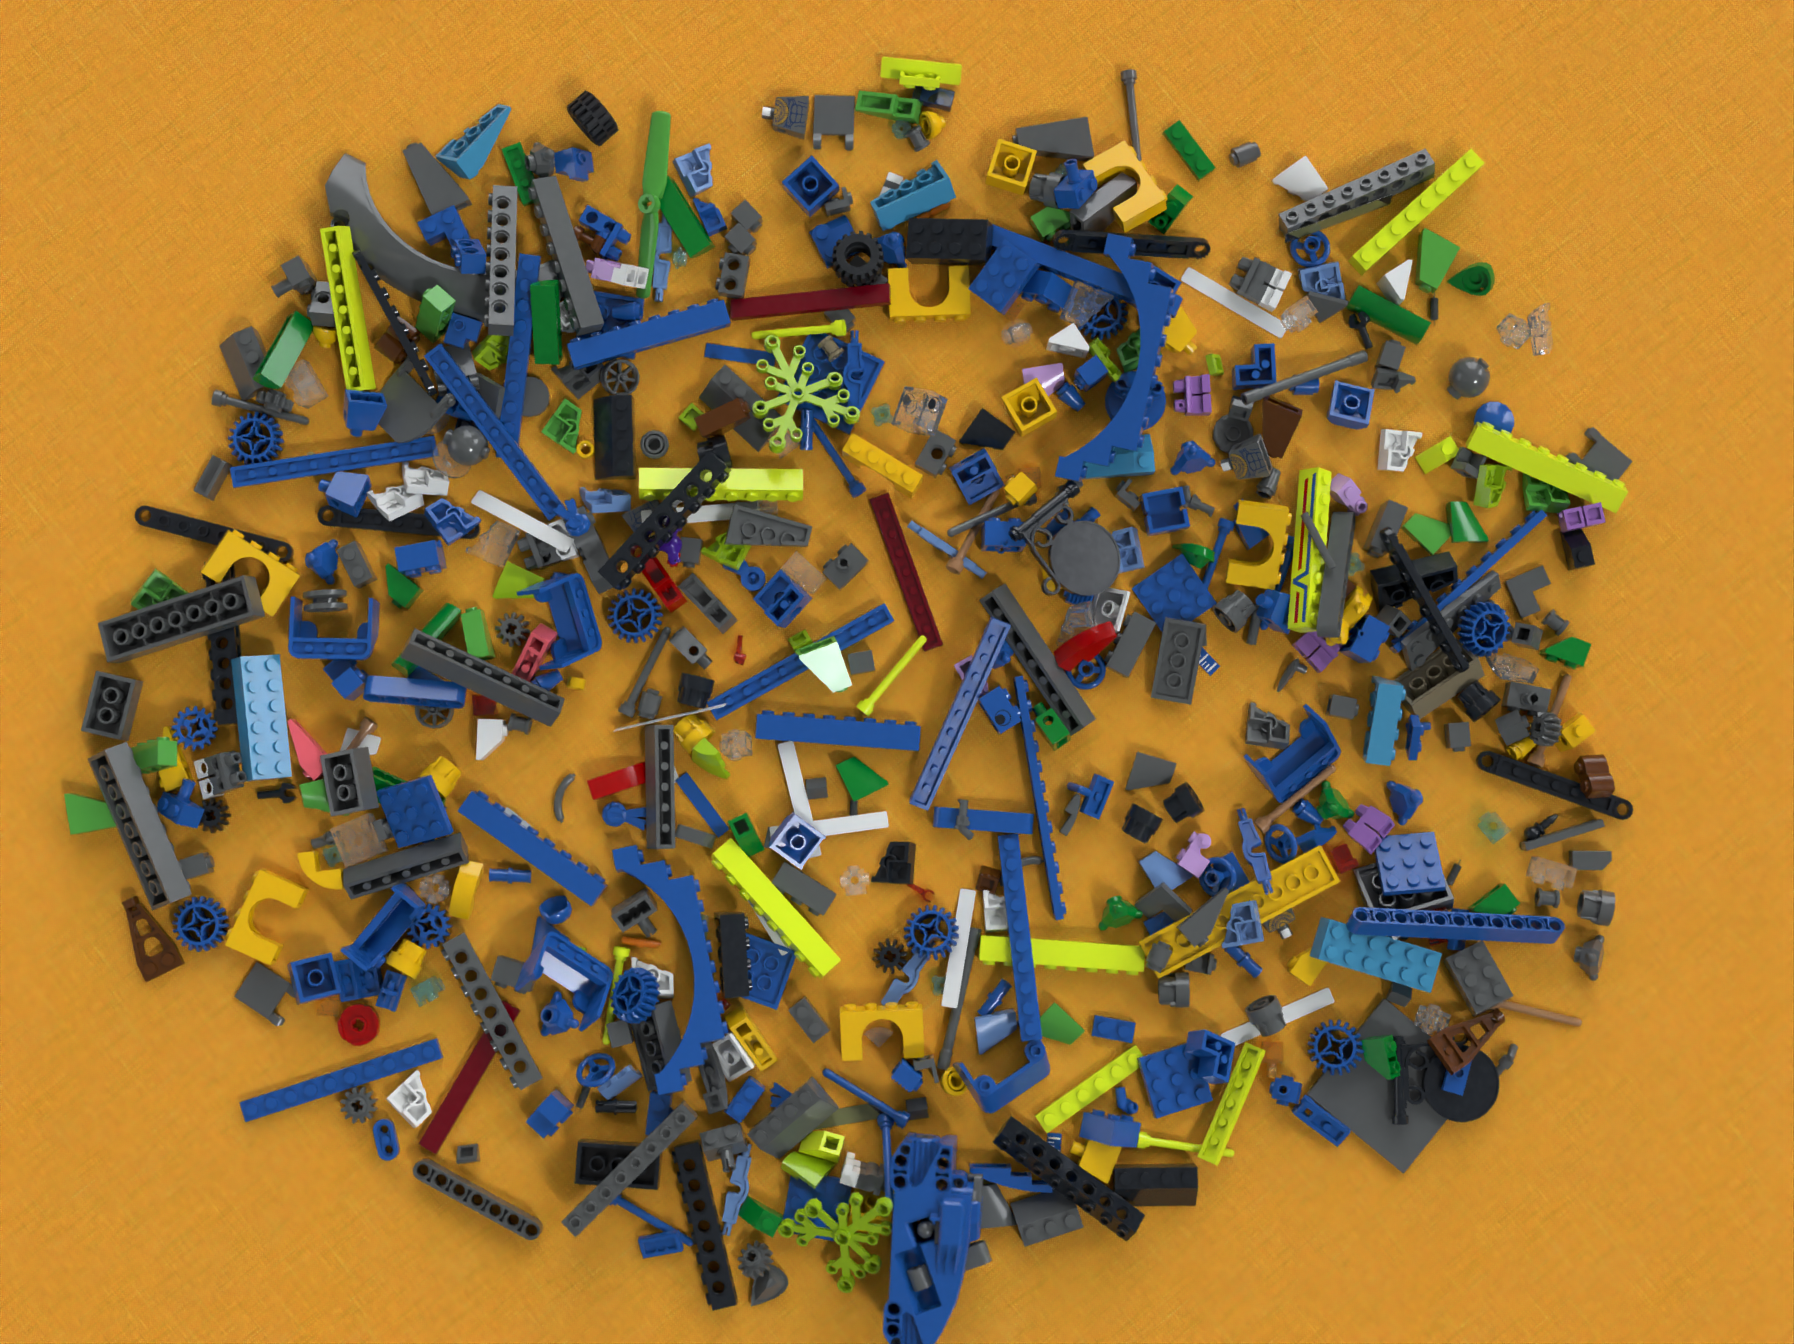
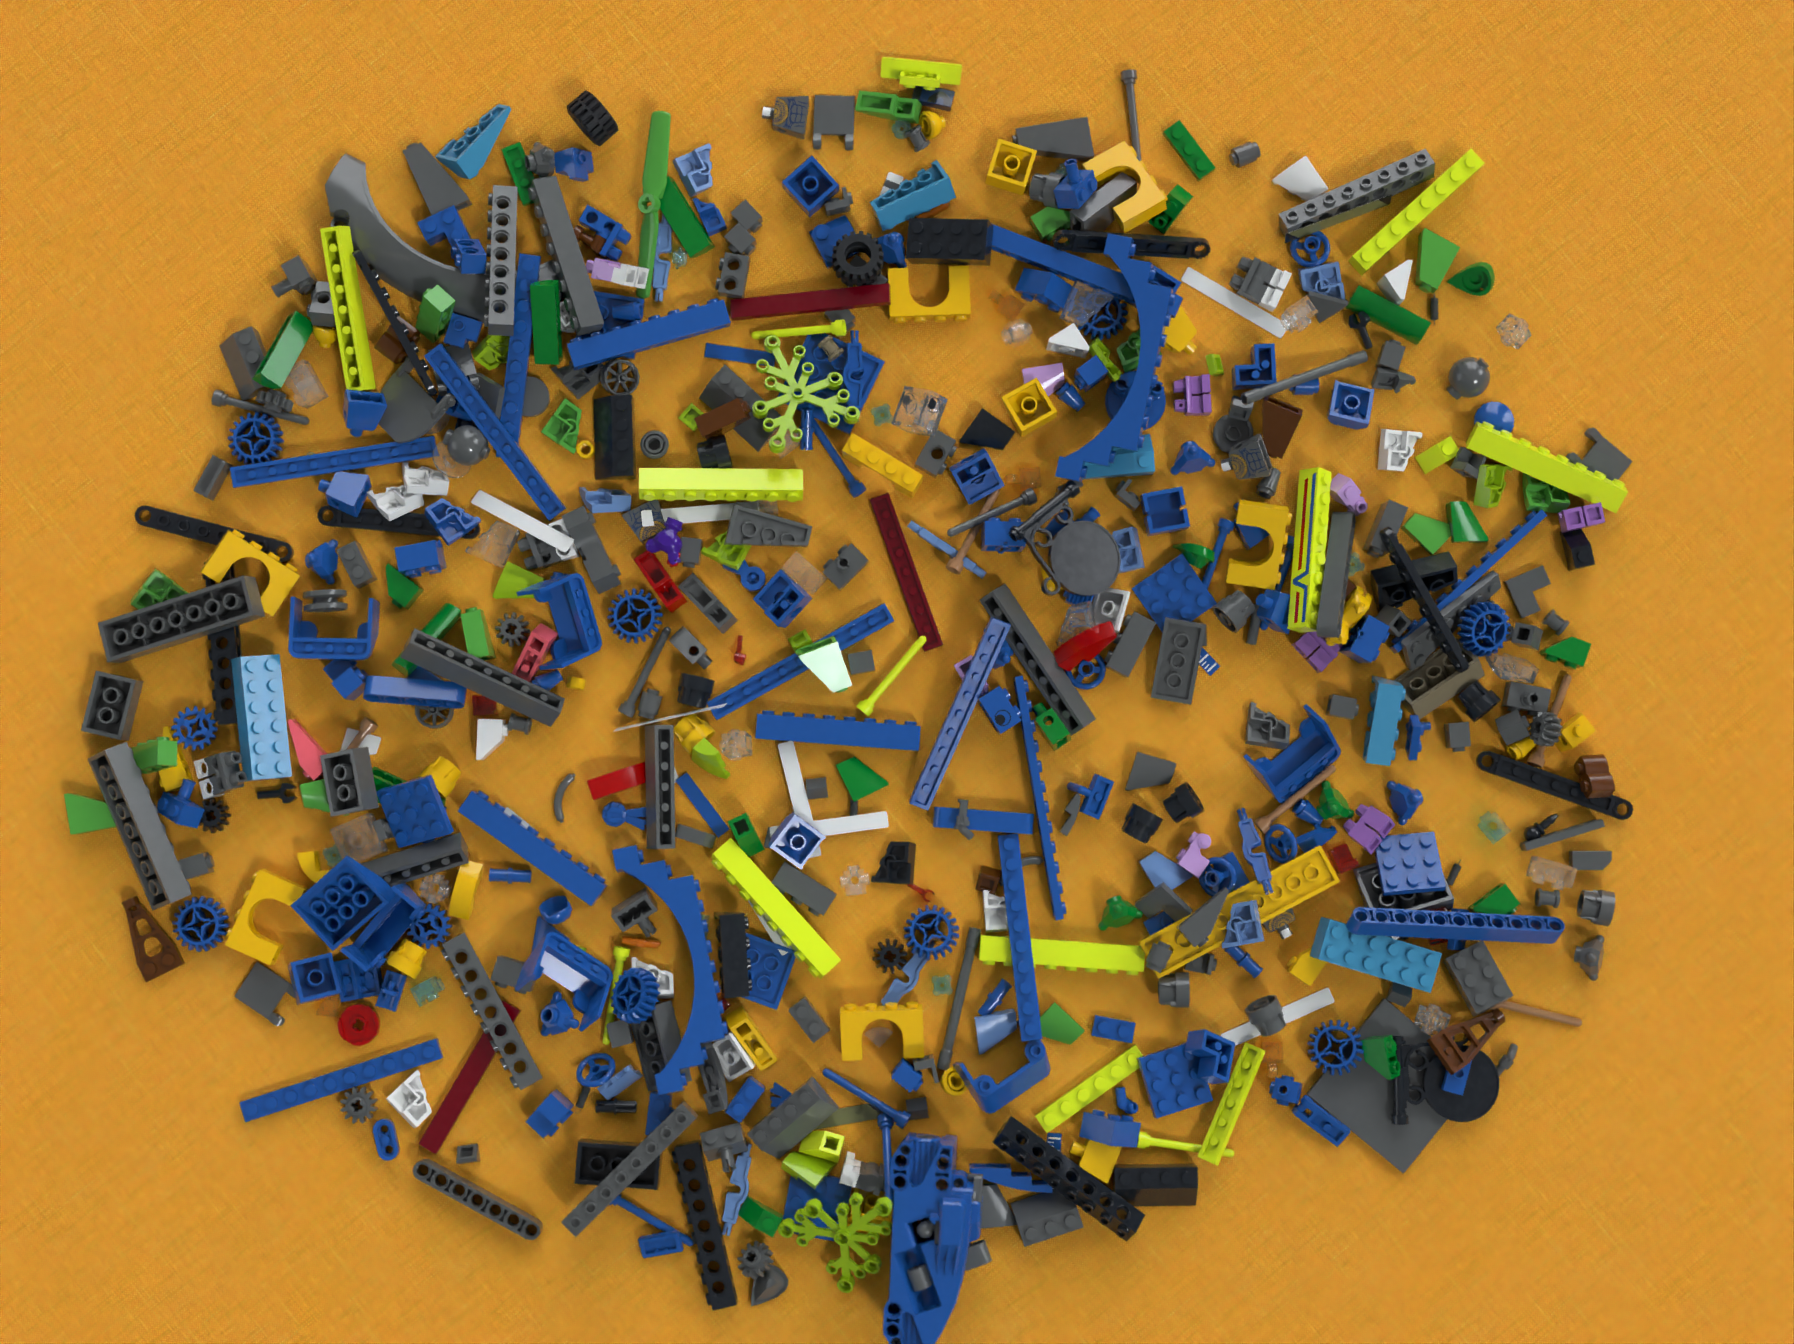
dark grey arm [311,831,337,849] -> none
blue piece [552,498,591,536] -> none
black brick [598,450,732,591] -> none
white sticker [941,889,976,1008] -> none
blue brick [968,238,1041,315] -> none
yellow brick [1004,471,1038,508] -> none
dark grey piece [1182,485,1215,518] -> none
dark grey bar [1277,658,1307,692] -> none
dark grey bar [1301,512,1336,570] -> none
clear slope [1527,303,1553,356] -> none
none -> blue slope [291,855,397,951]

